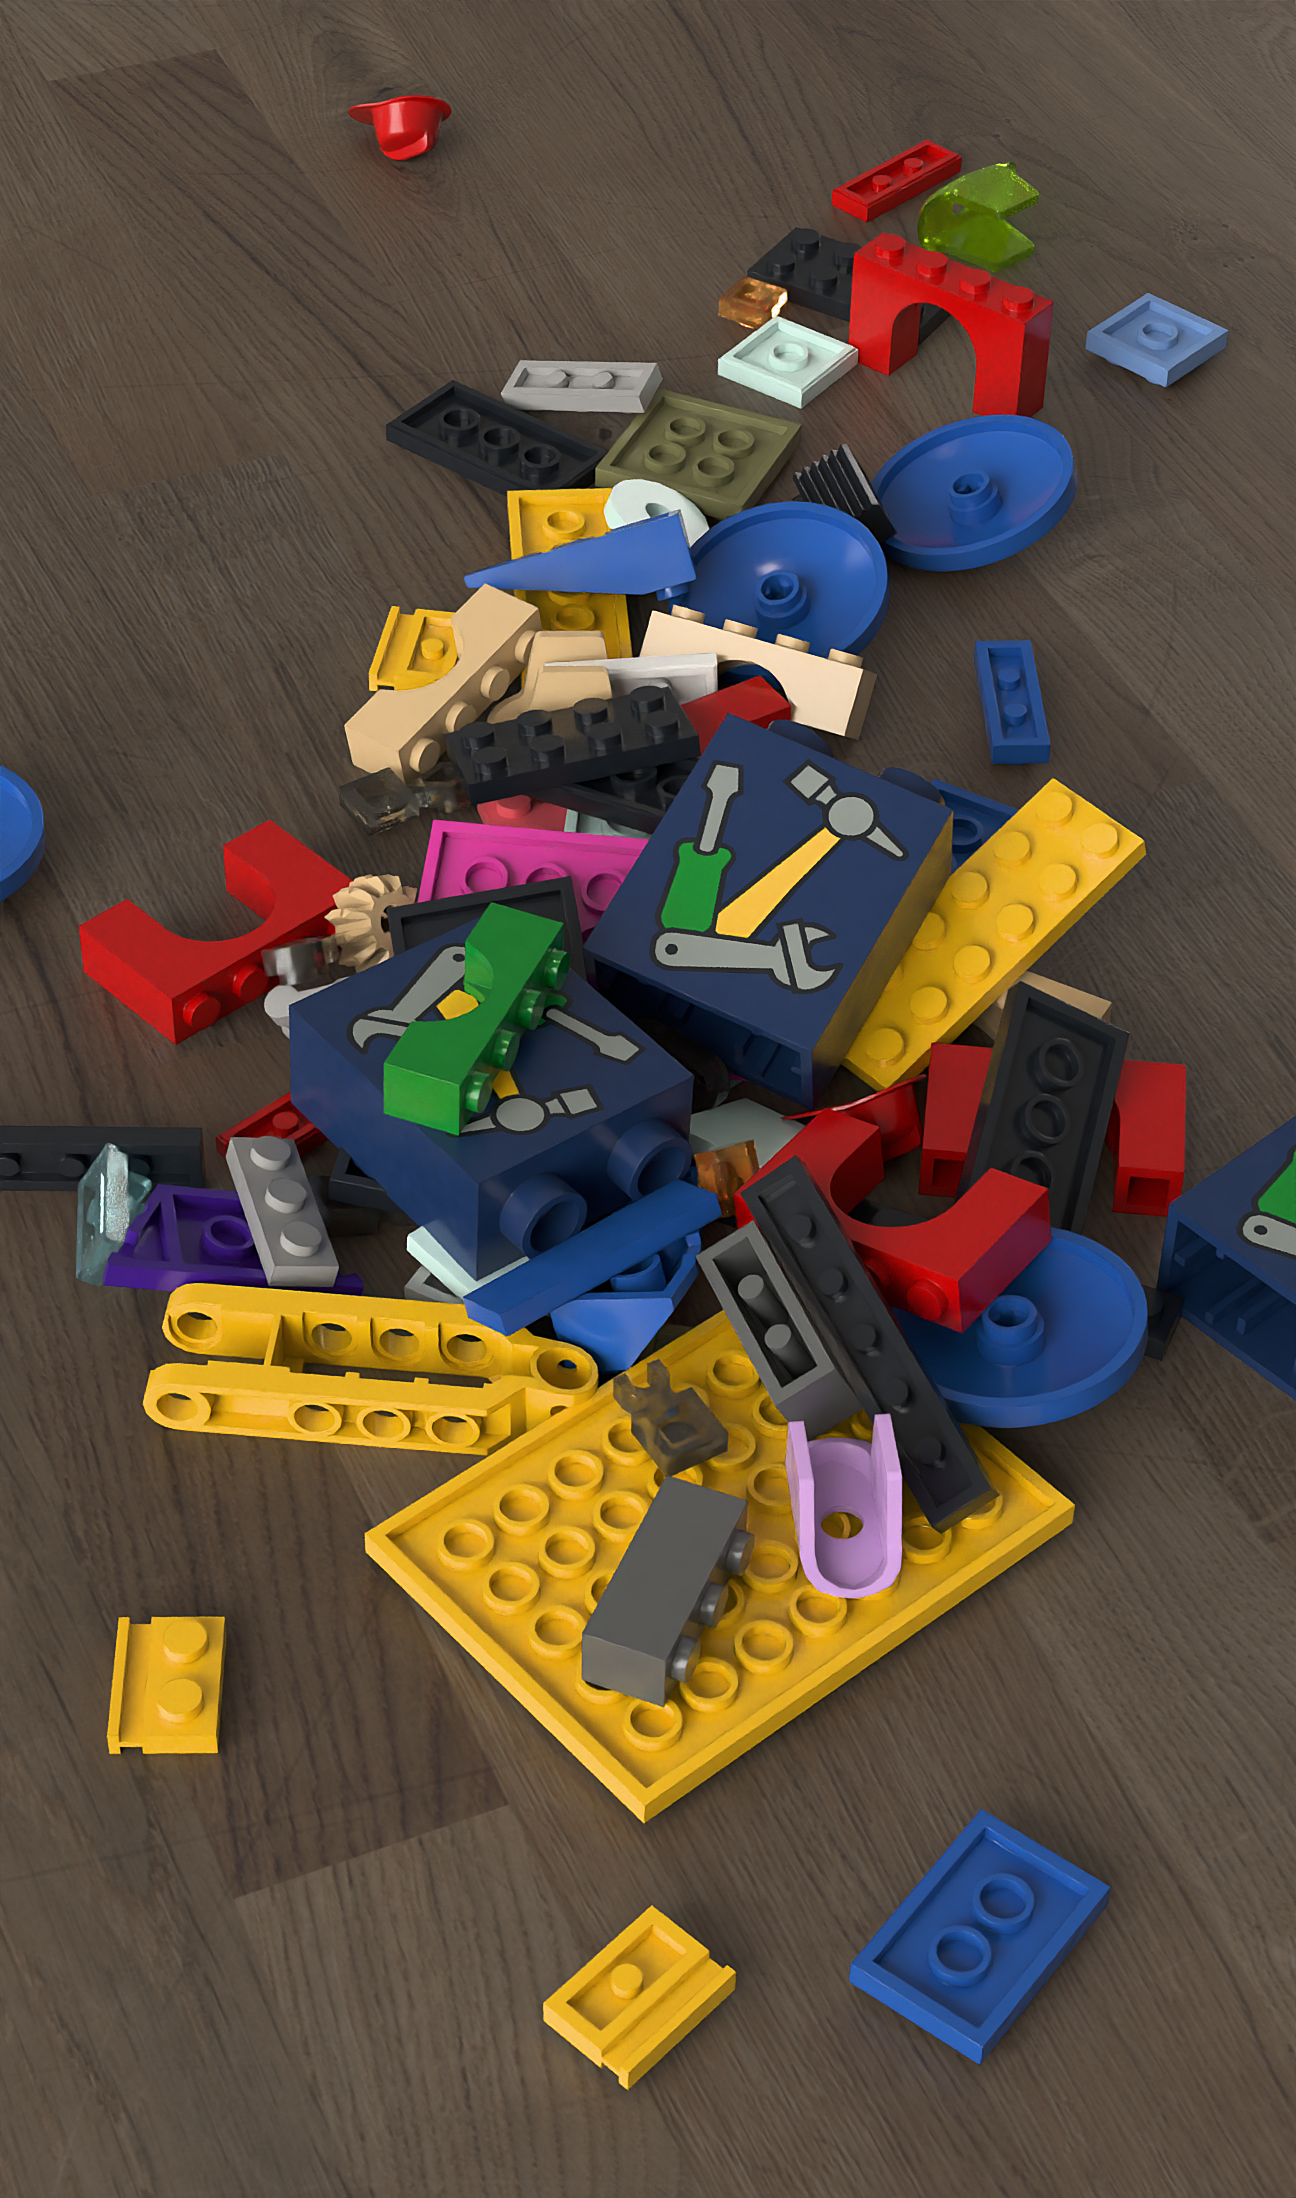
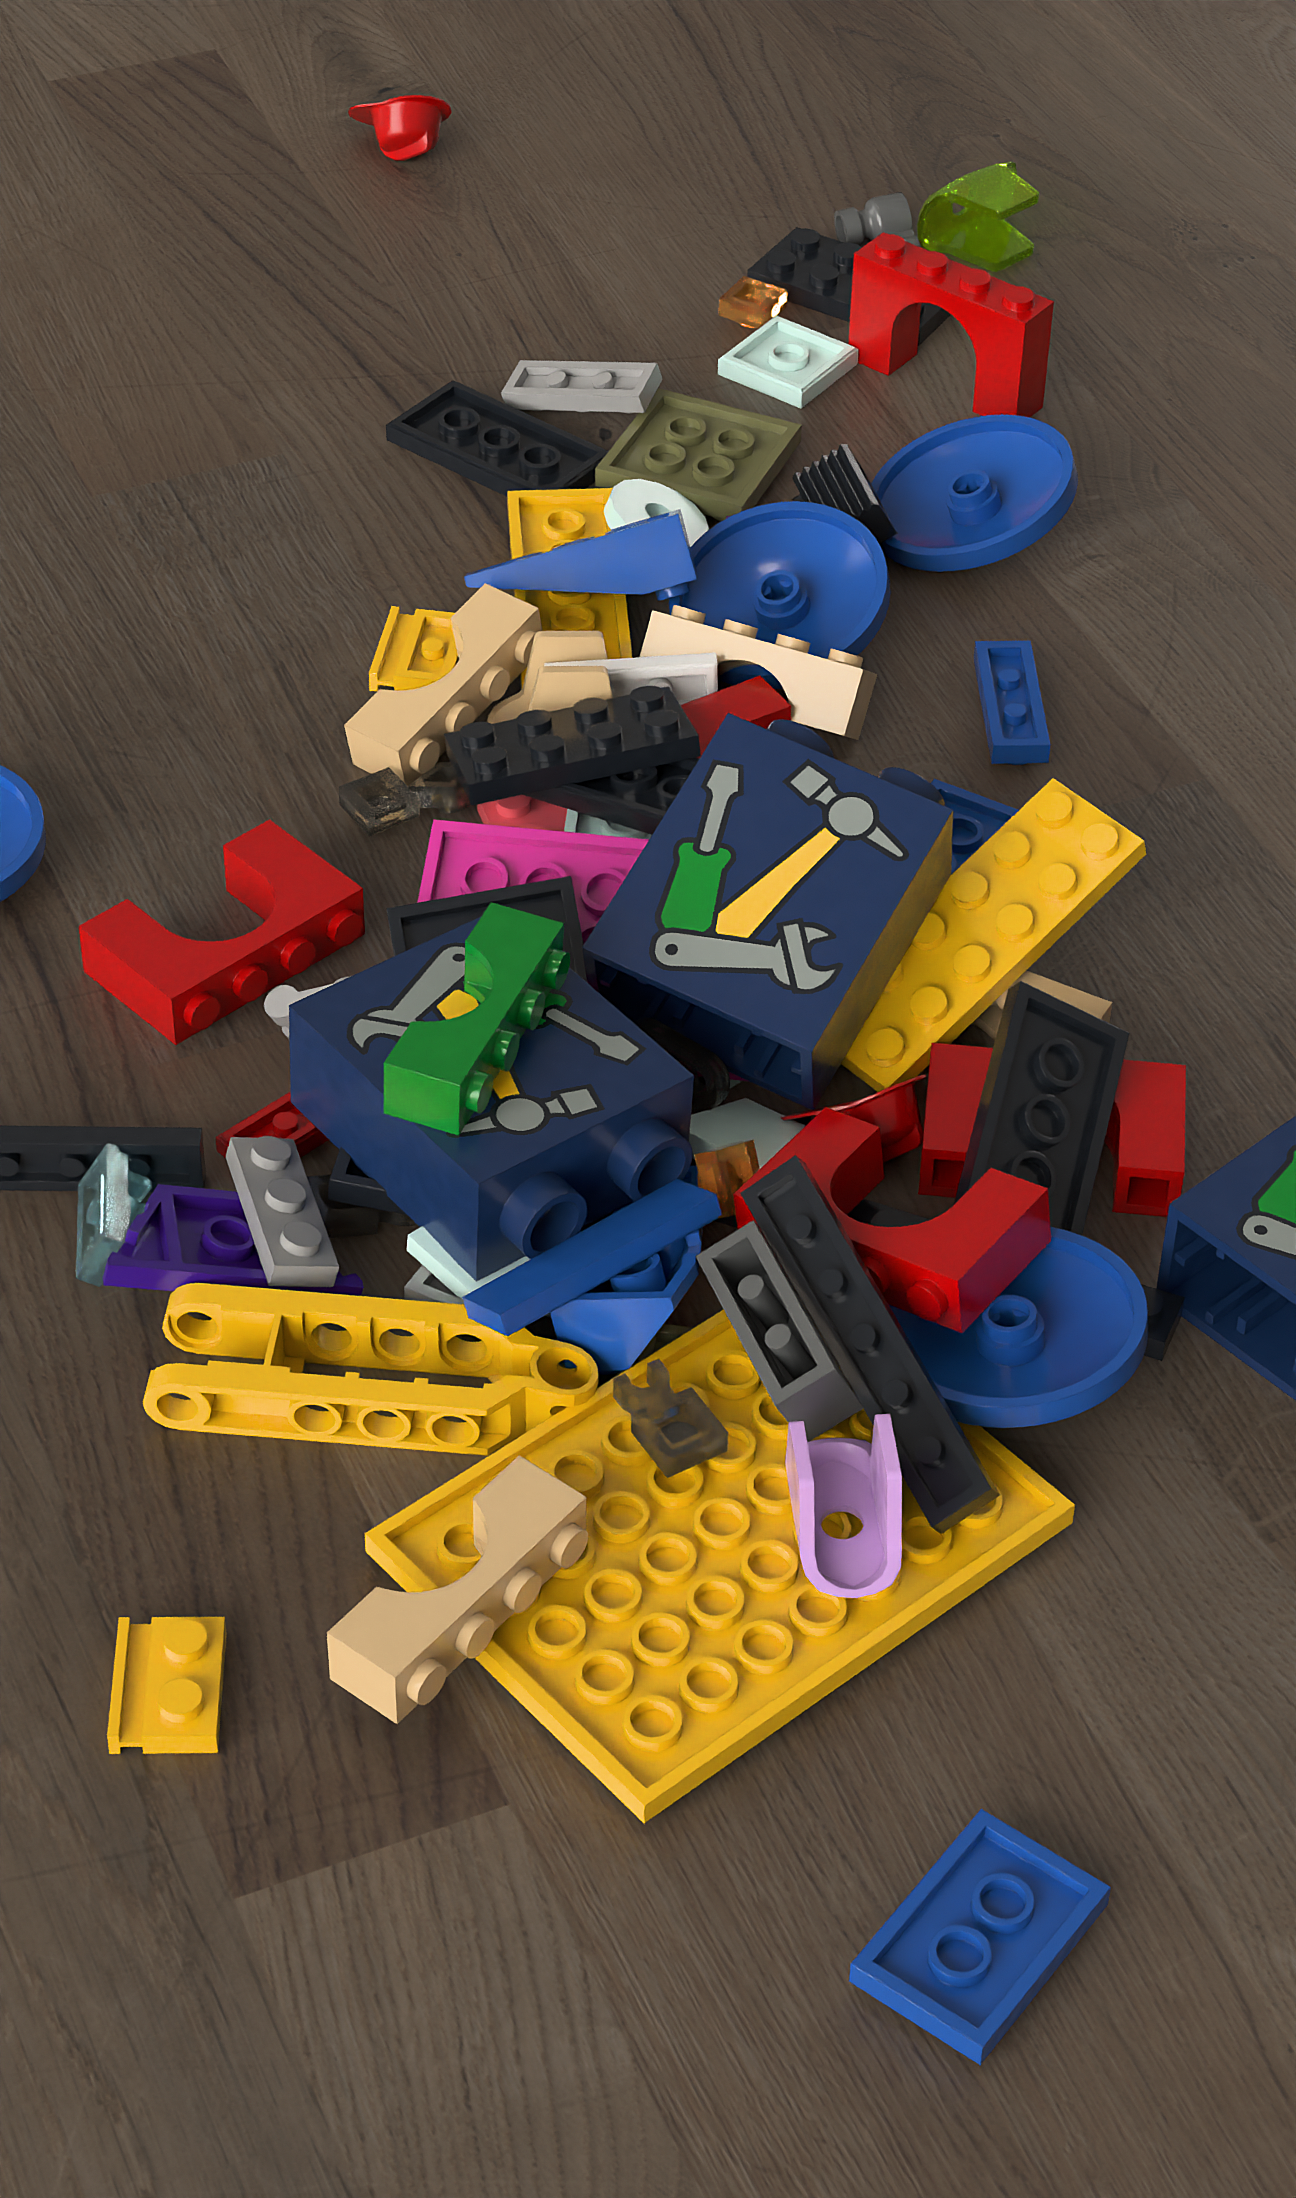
clear smoke plate [261,934,340,986] -> none
tan gear [324,874,417,973] -> none
yellow plate [543,1905,736,2090] -> none
dark grey brick [582,1475,755,1708] -> none
red tile [832,139,962,223] -> none
medium blue plate [1085,293,1229,387] -> none
none -> tan arch [327,1455,588,1724]
none -> dark grey piece [834,192,920,247]

